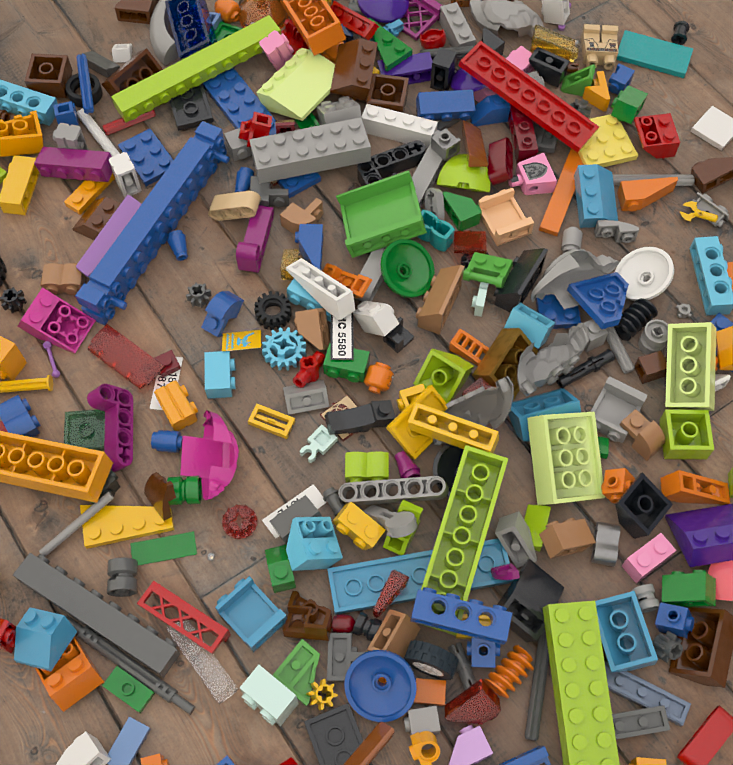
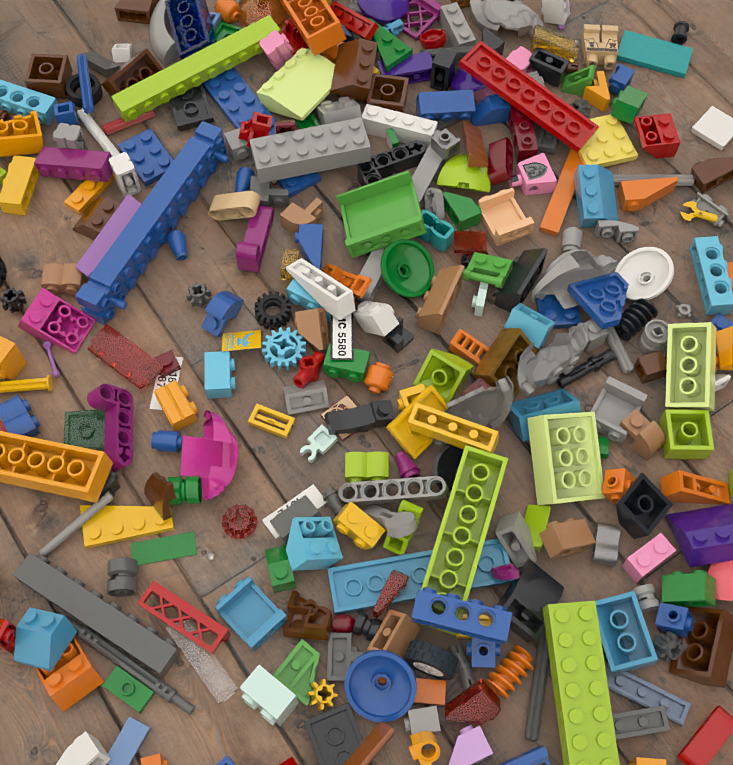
none -> green tile [386,128,399,150]

